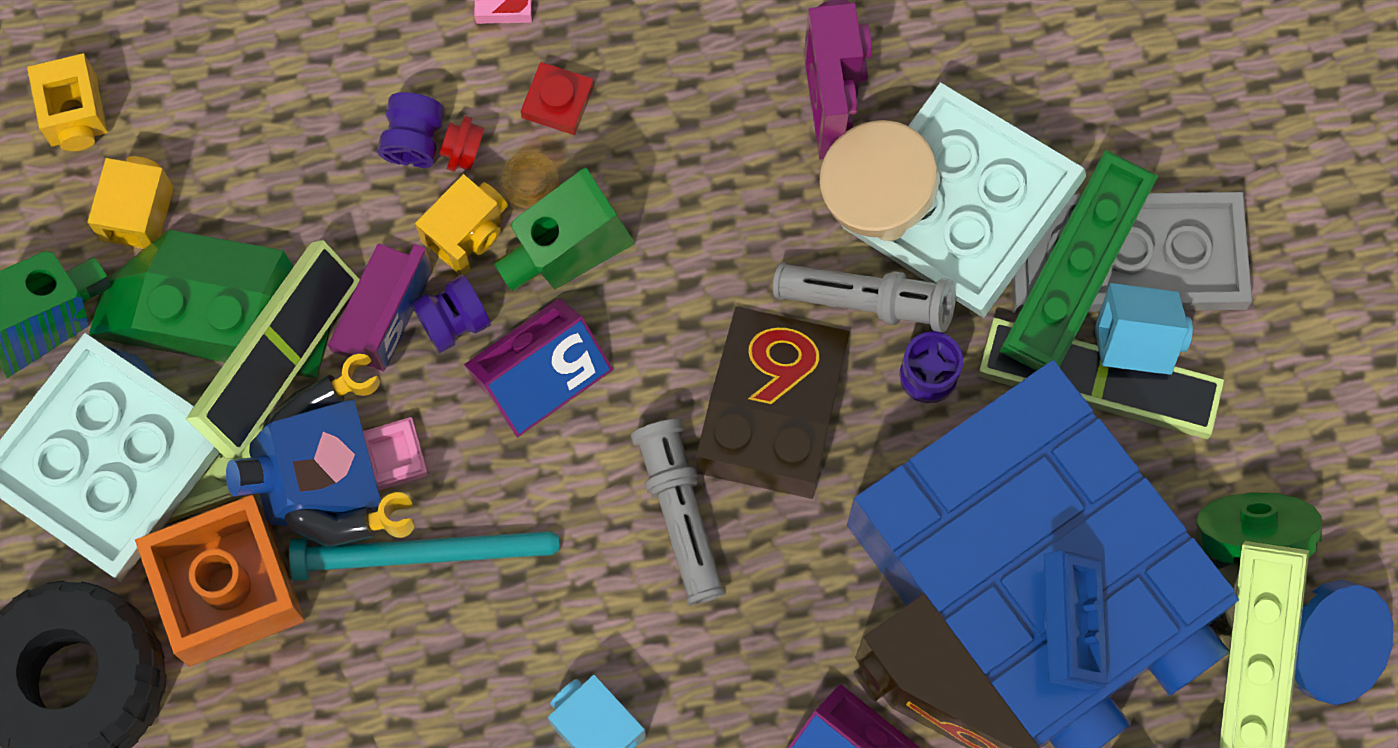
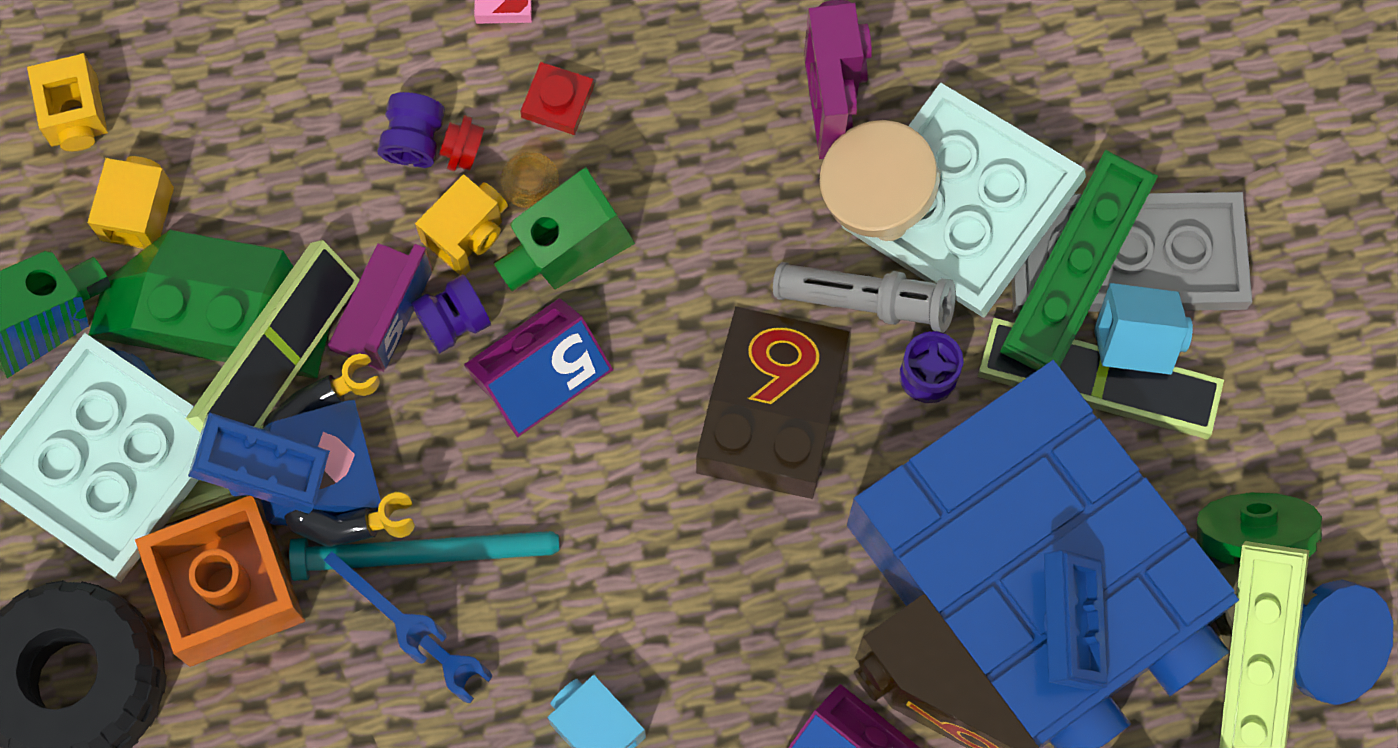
bright pink tile [363,417,429,491] -> none
light grey pin [631,419,726,606] -> none
none -> blue plate [188,412,330,514]
none -> blue flag [324,551,492,703]

